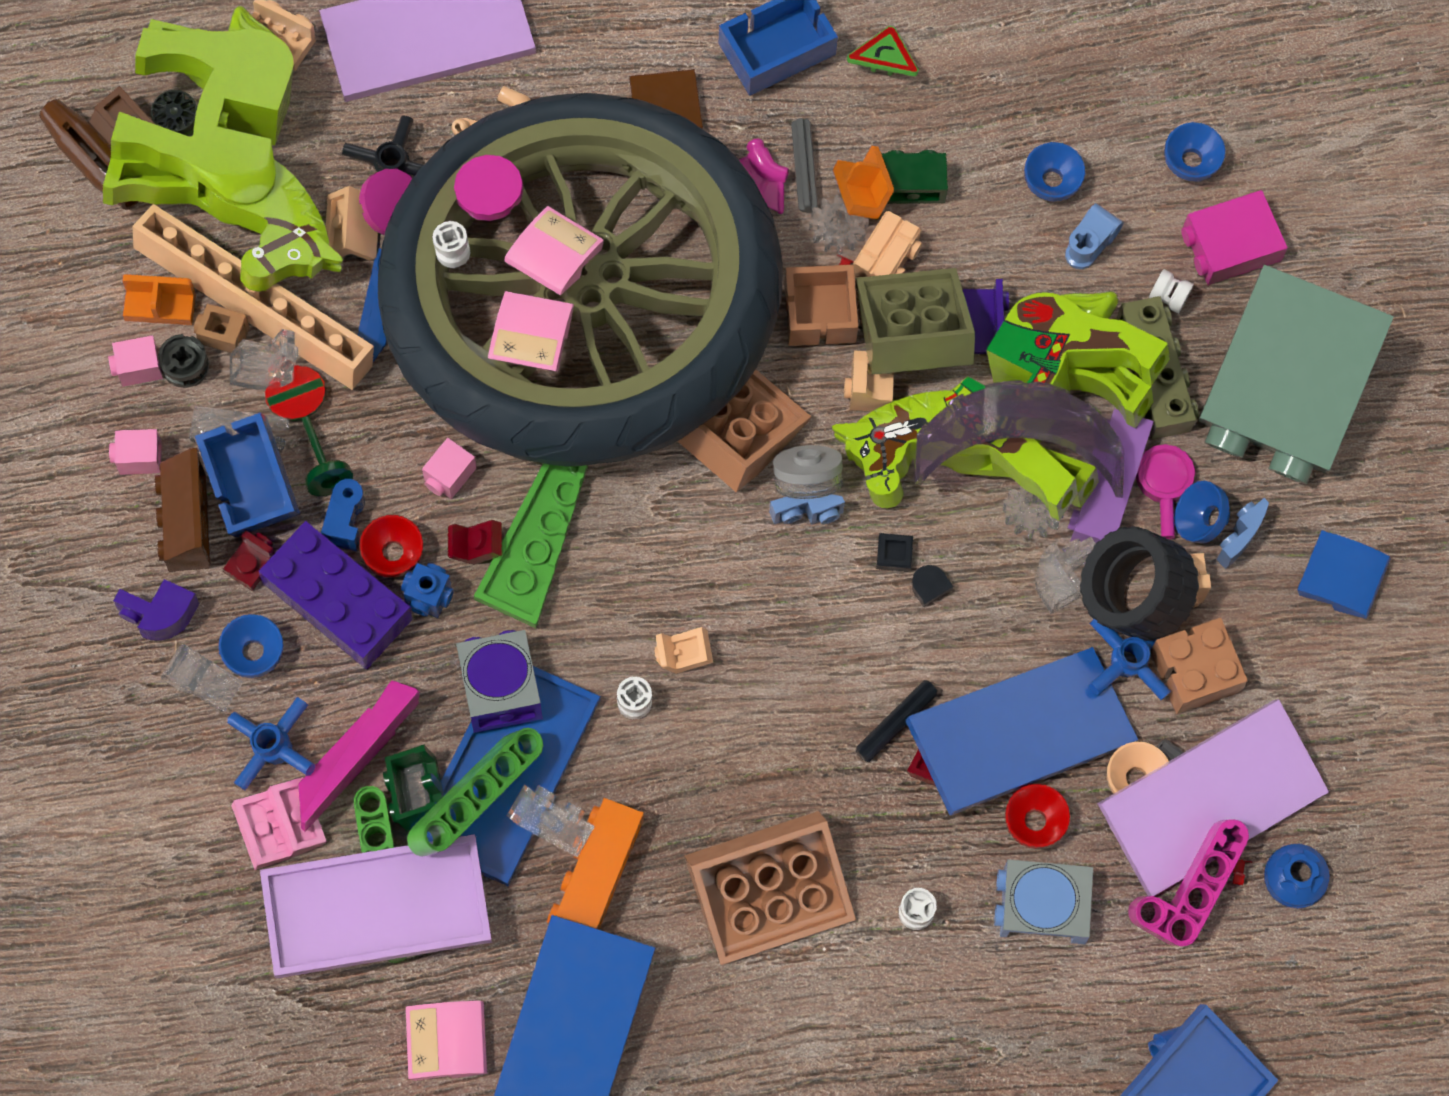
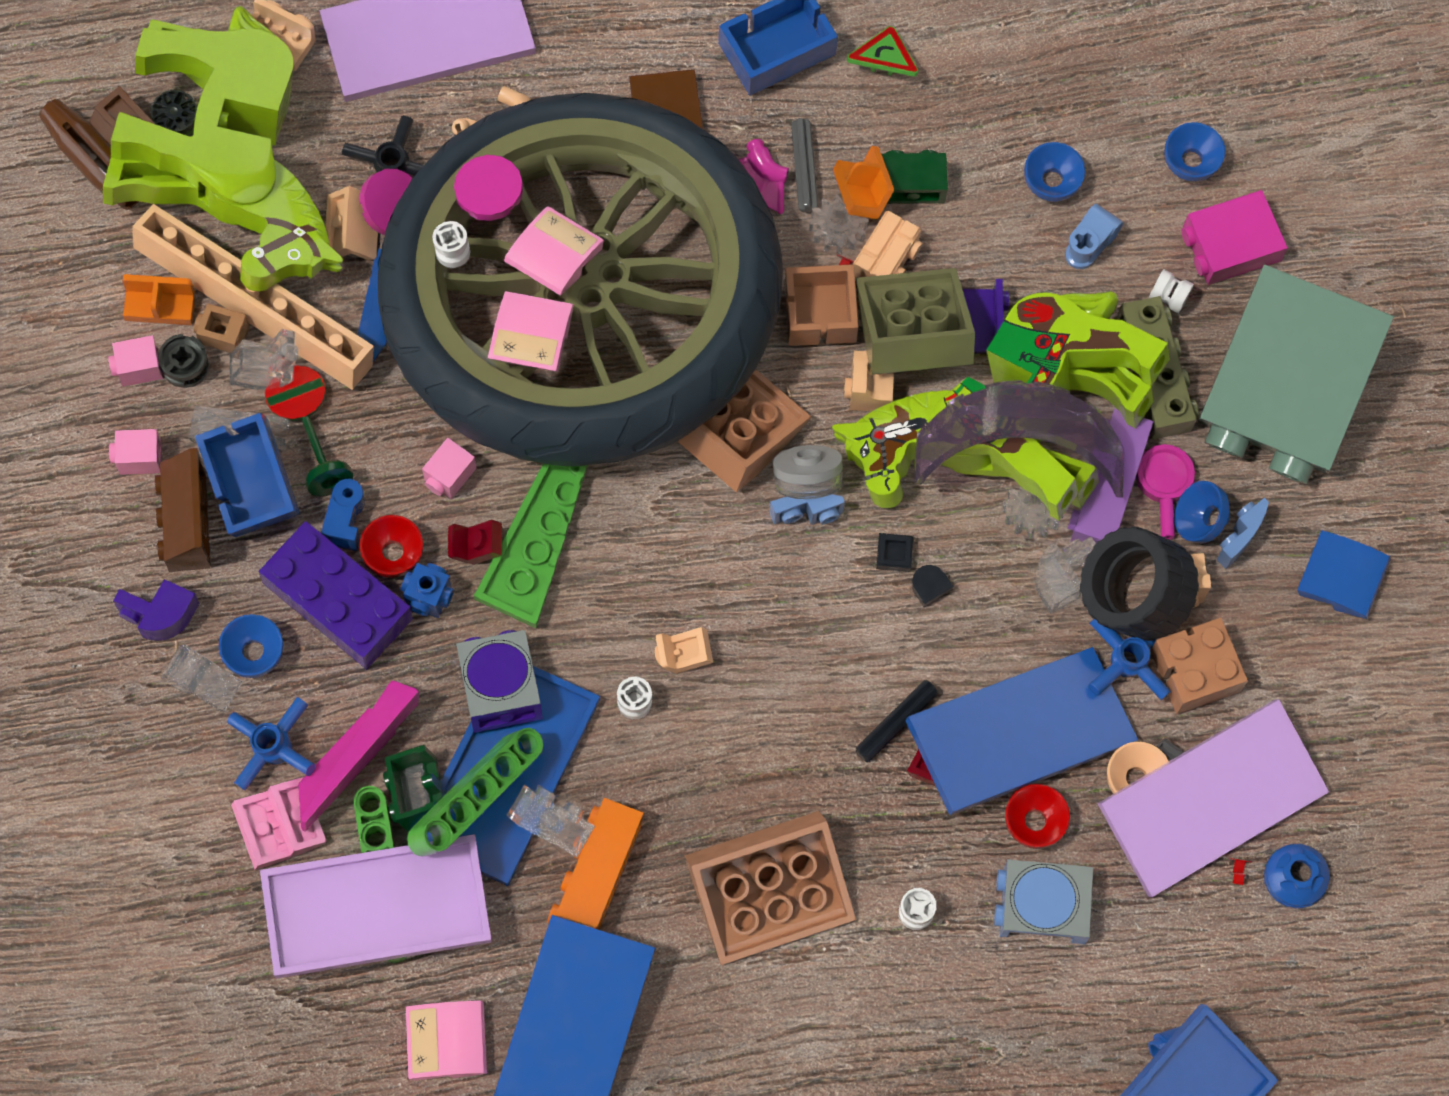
dark red bracket [223,530,275,592] -> none
dark pink beam [1128,819,1249,946] -> none

